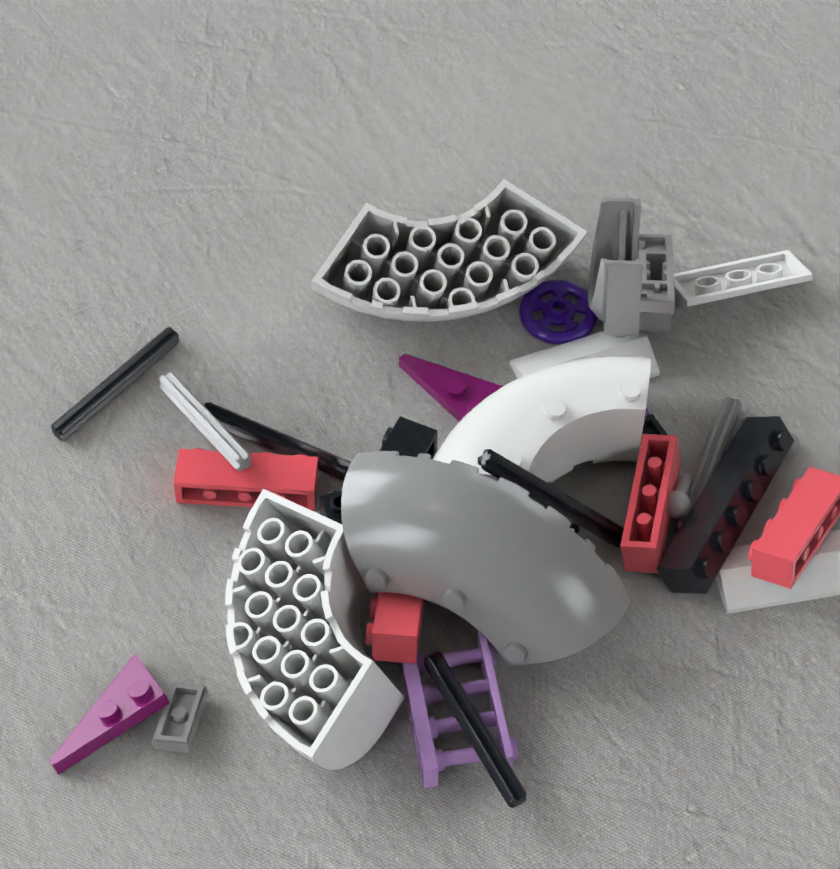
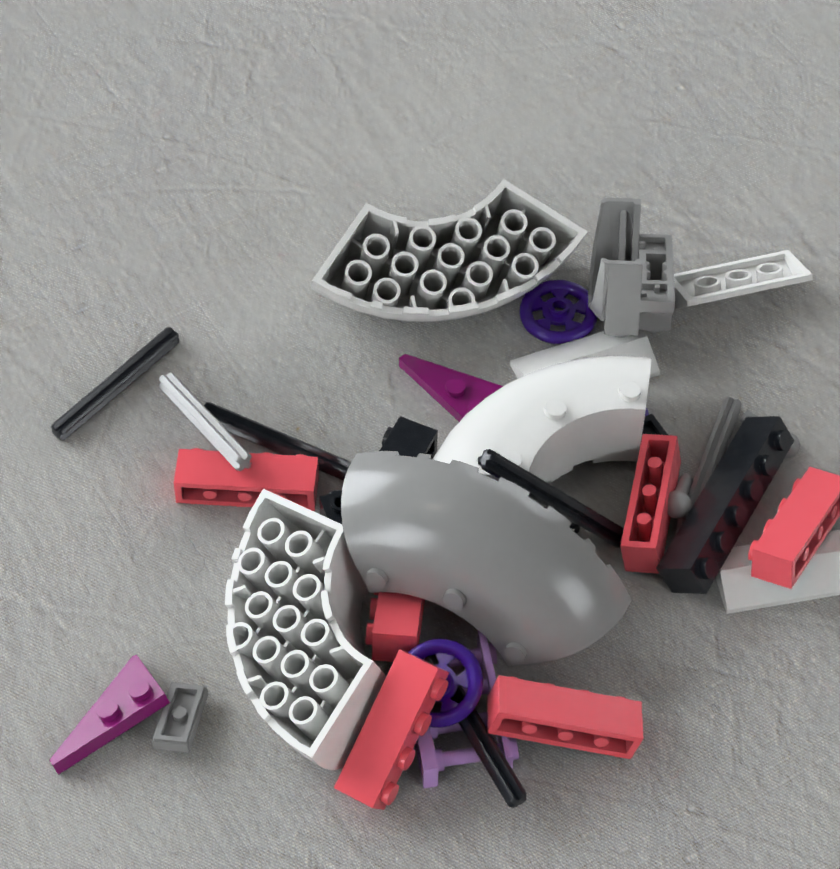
none -> coral brick [334,649,449,810]
none -> dark purple plate [408,639,483,728]
none -> coral brick [487,675,644,759]

